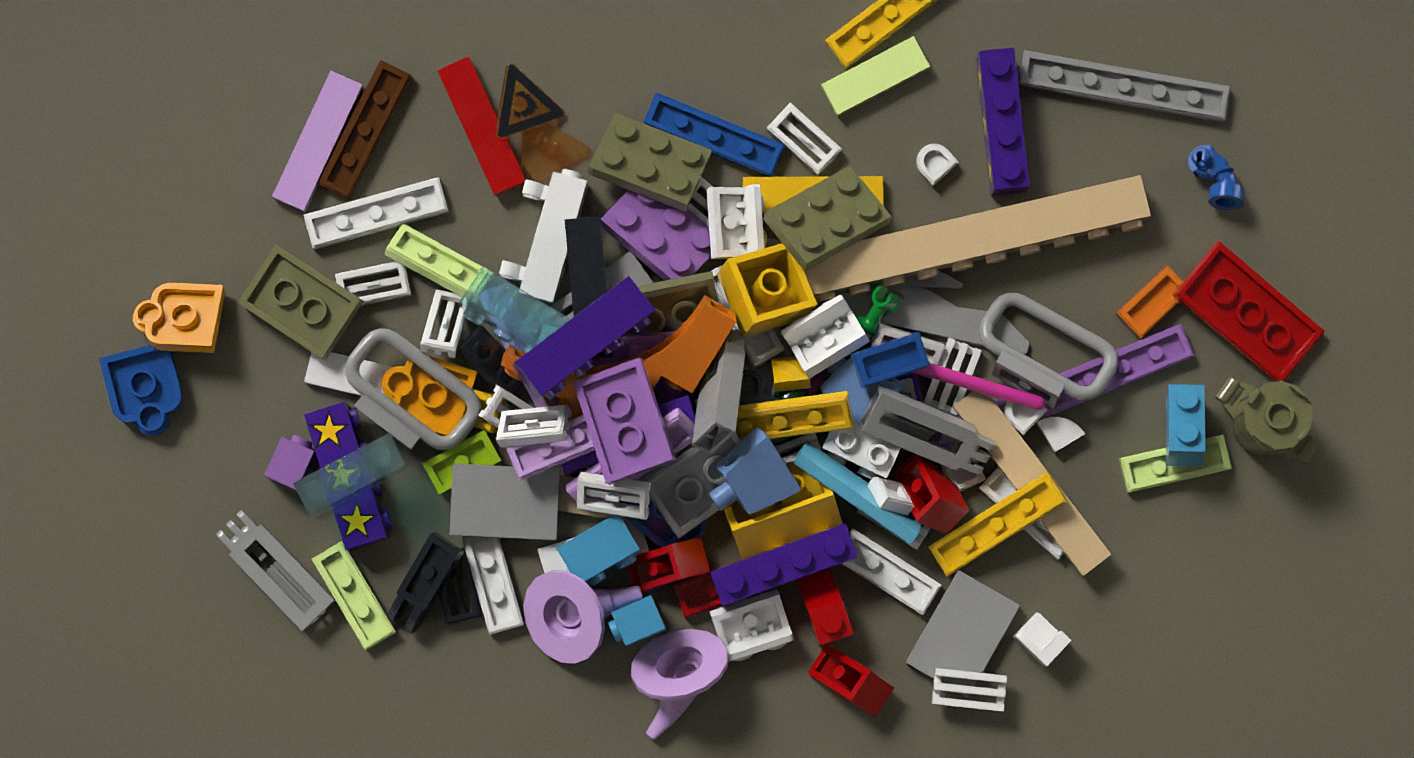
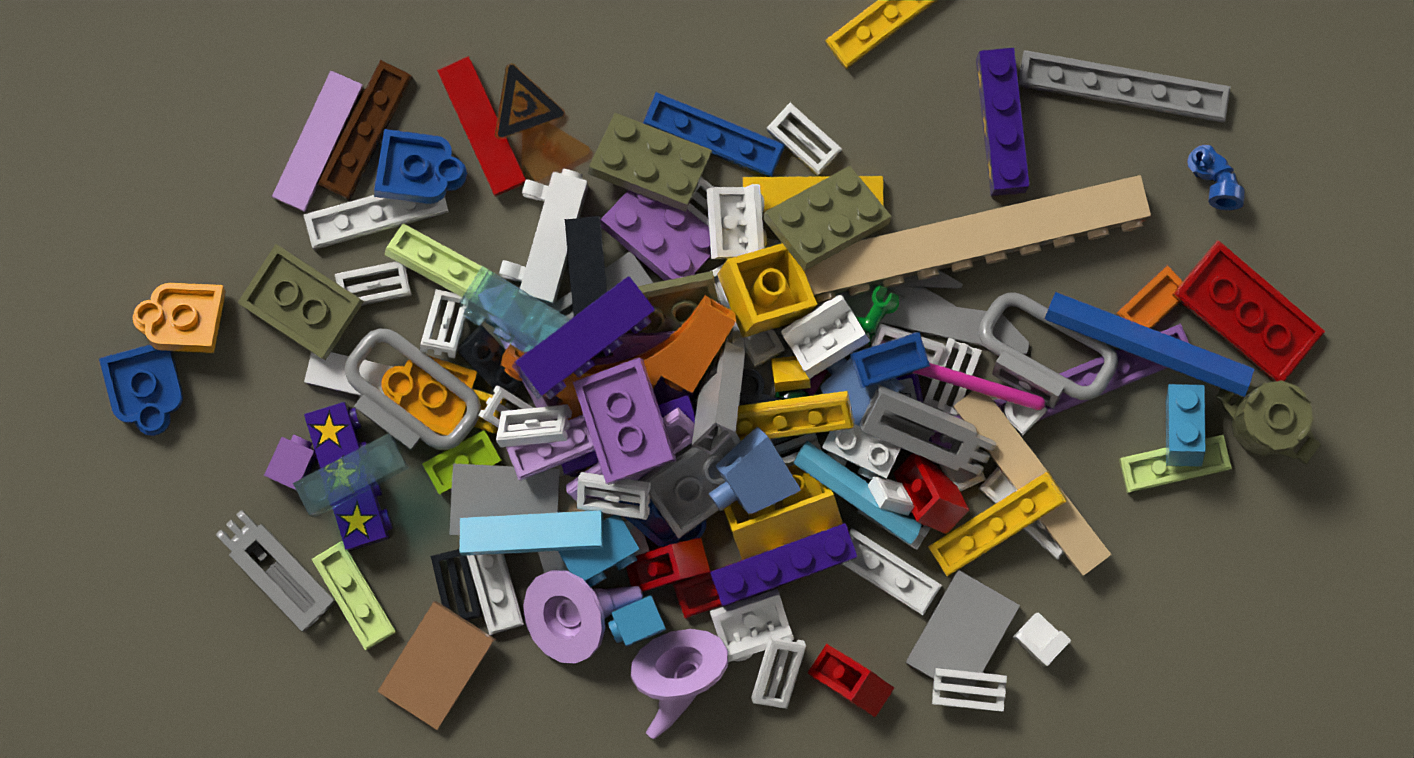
black hinge [387,532,464,634] -> none
red slope [796,568,854,646] -> none
yellowish green tile [821,36,930,117] -> none
white tile [916,144,959,187] -> none
white tile [1036,417,1085,453] -> none
none -> blue plate [374,129,467,204]
none -> medium nougat tile [377,601,495,730]
none -> medium azure tile [460,510,603,556]
none -> white tile [751,635,806,709]
none -> blue tile [1045,292,1254,397]

